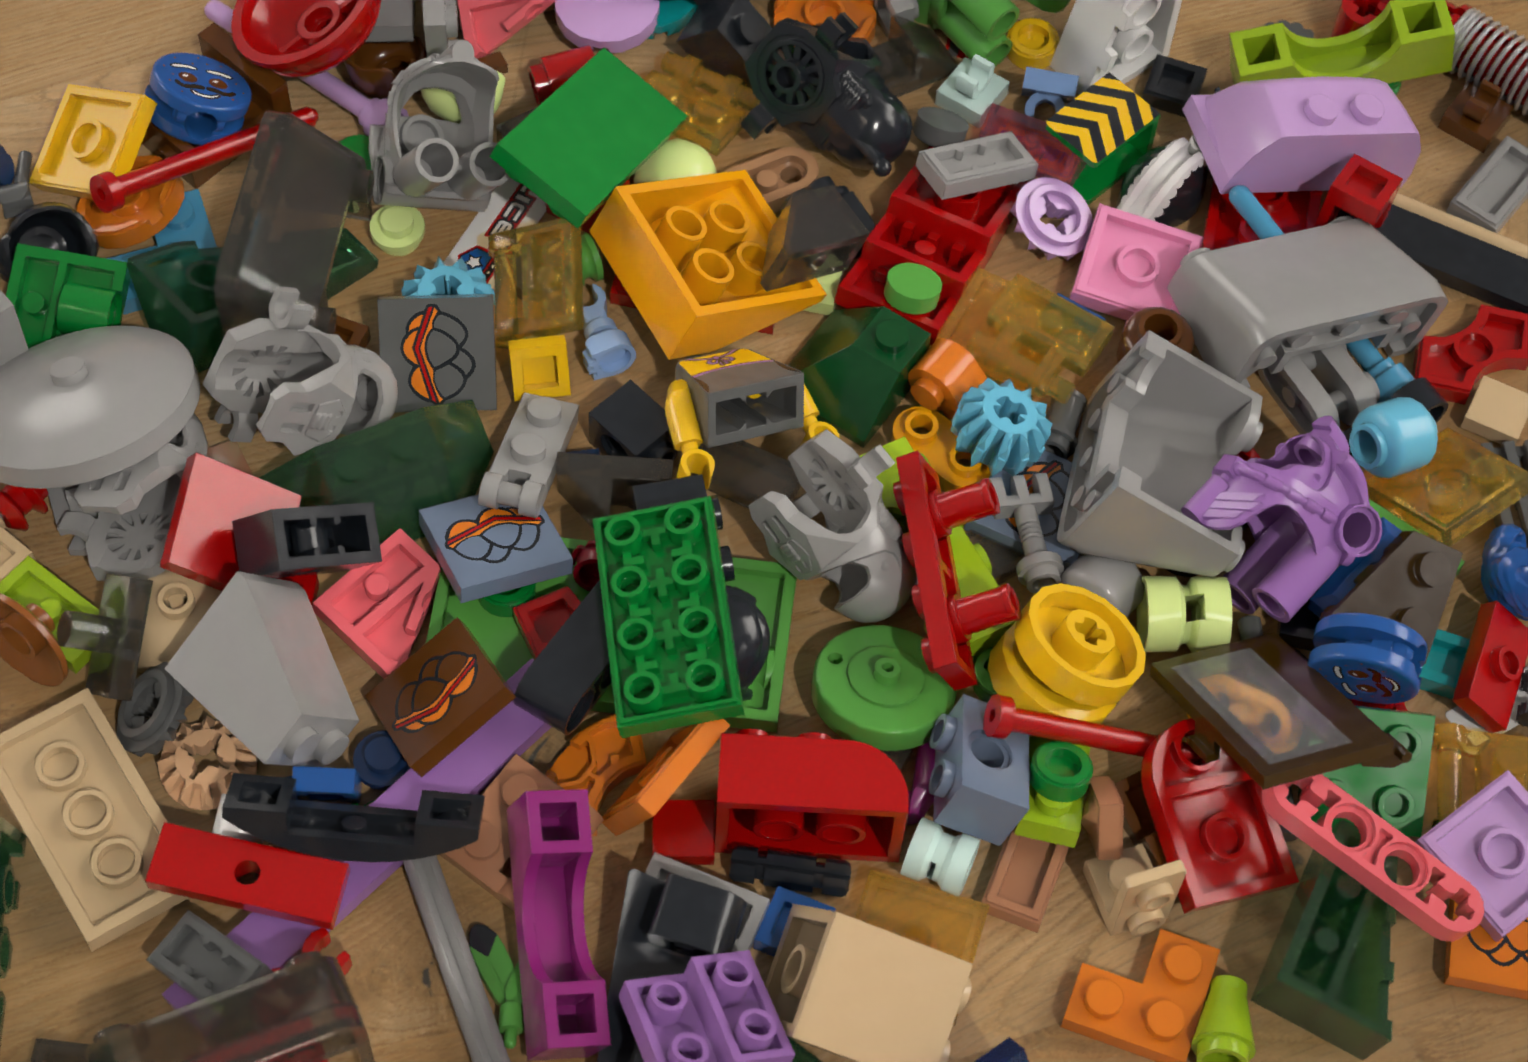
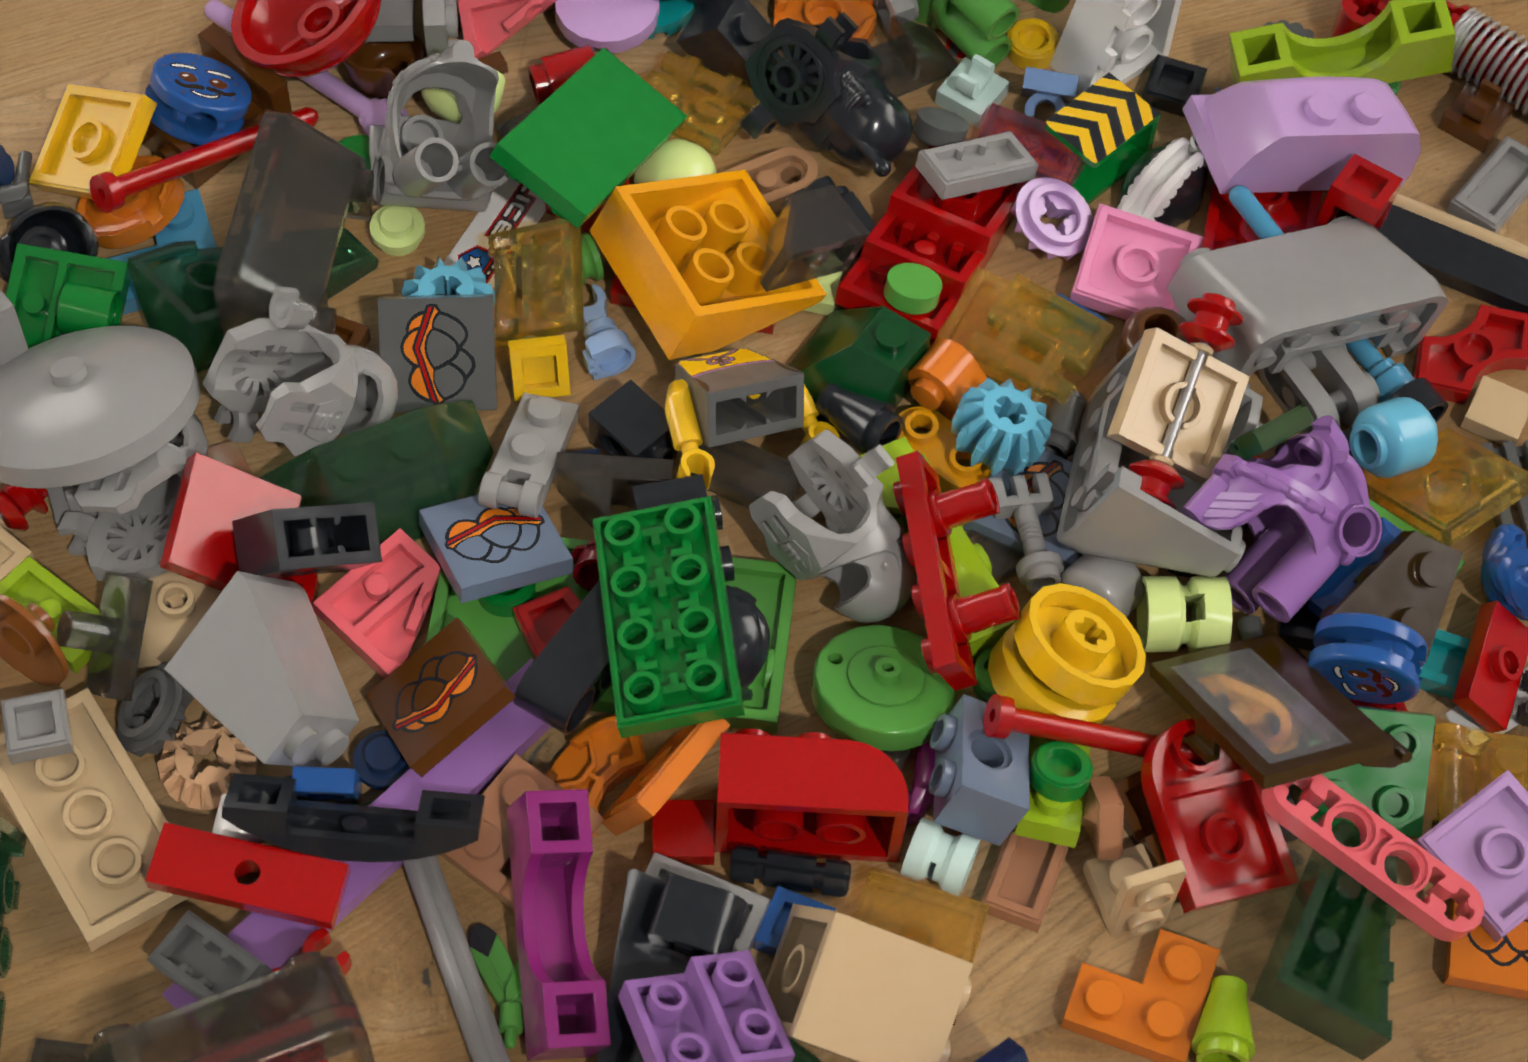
none -> light grey tile [1,688,74,764]
none -> black cone [816,383,904,454]
none -> tan plate [1107,293,1250,510]
none -> dark green tile [1229,405,1314,461]

